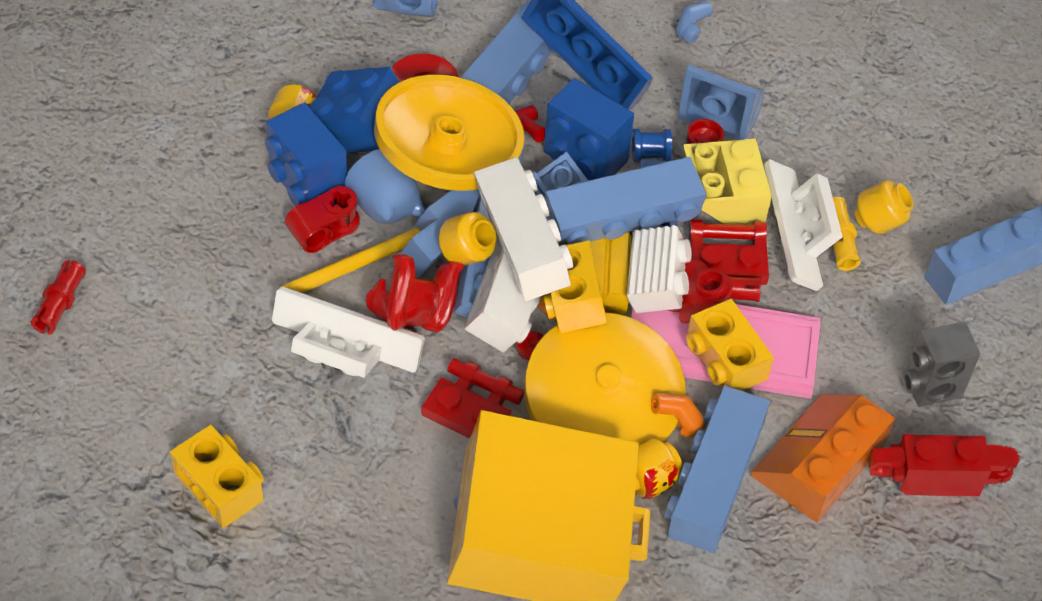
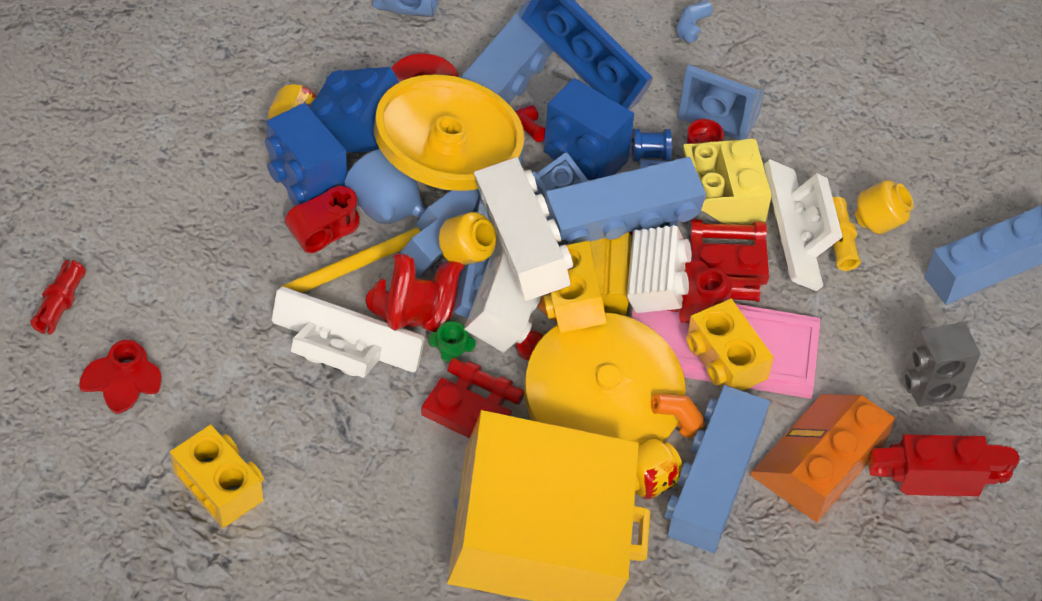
none -> red plate [79,340,162,414]
none -> green plate [429,321,476,363]

